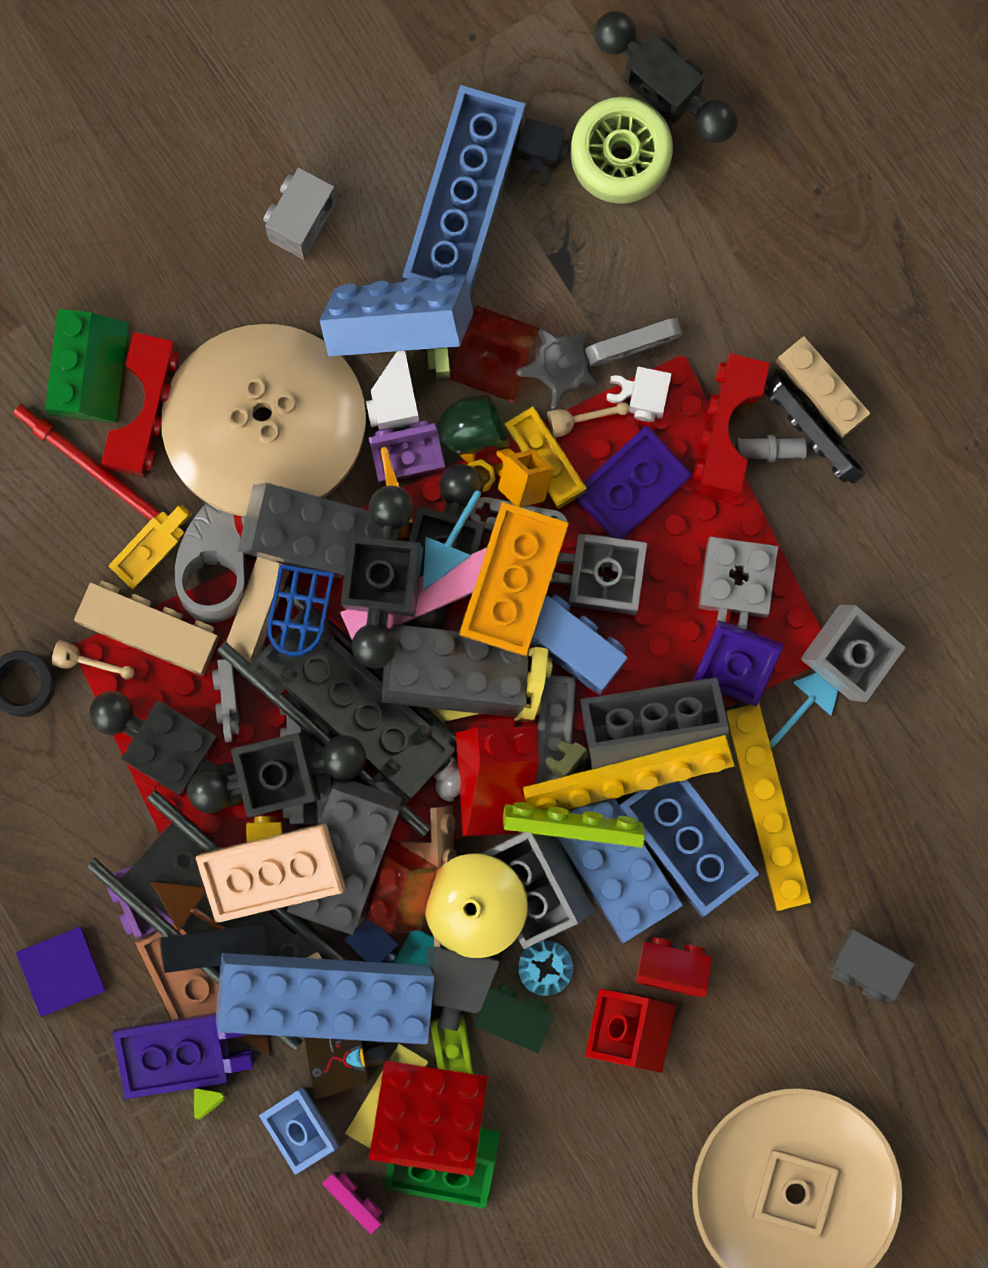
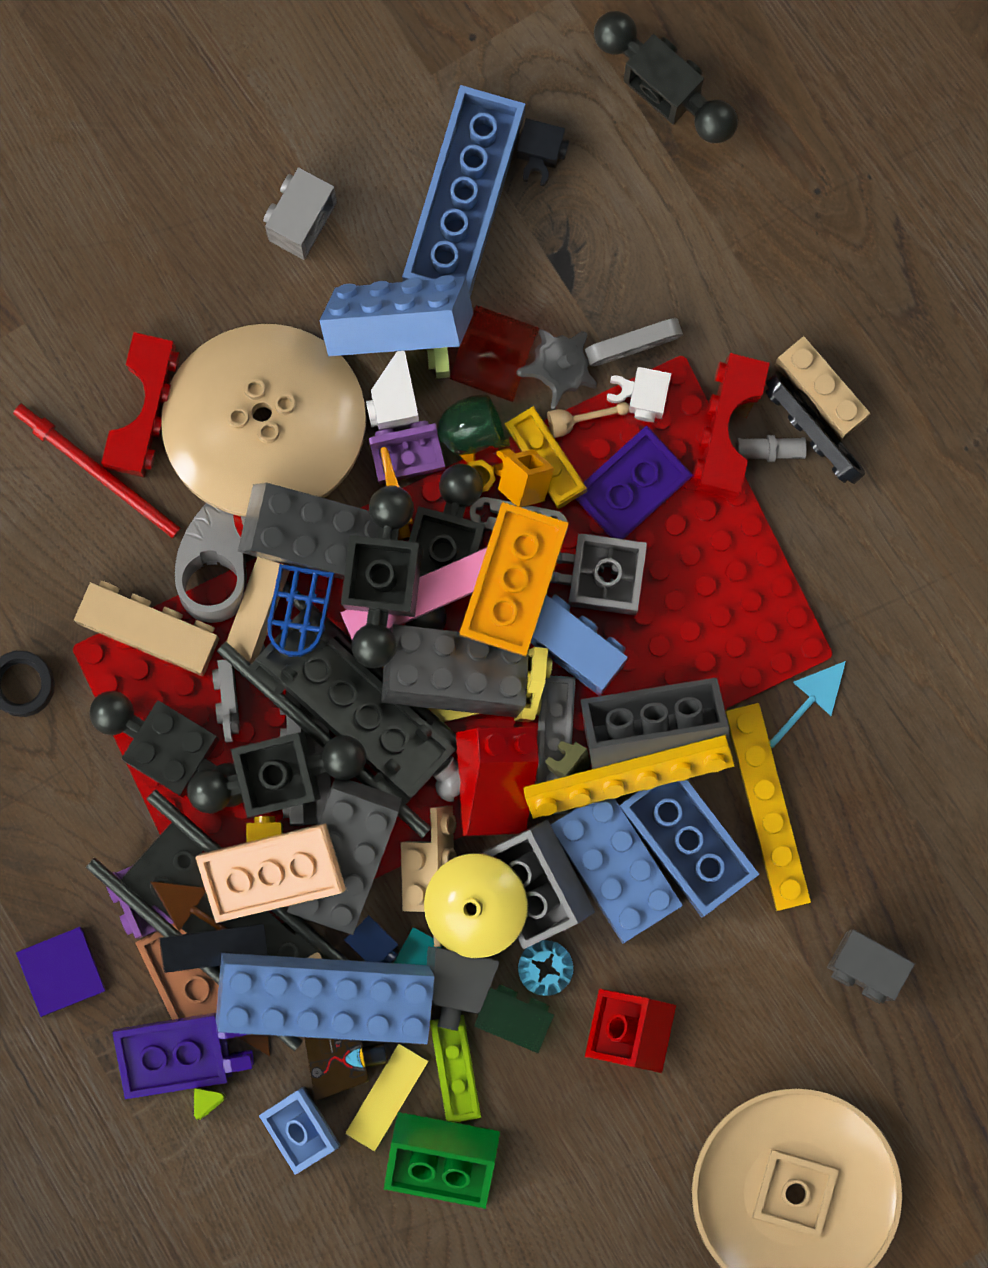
green slope [45,309,129,423] -> none
tan hinge [52,640,134,679] -> none
yellow hinge [108,505,192,590] -> none
dark pink plate [322,1171,383,1234] -> none
clear red slope [368,838,438,934] -> none
red plate [369,1060,488,1176] -> none
medium azure piece [423,490,481,591] -> none
lime plate [503,802,645,848] -> none
yellowish green wheel [571,97,673,204] -> none
red slope [634,937,712,998] -> none
dark purple tile [693,620,783,707] -> none
light grey hinge [698,537,778,630] -> none
light grey brick [800,605,906,702] -> none

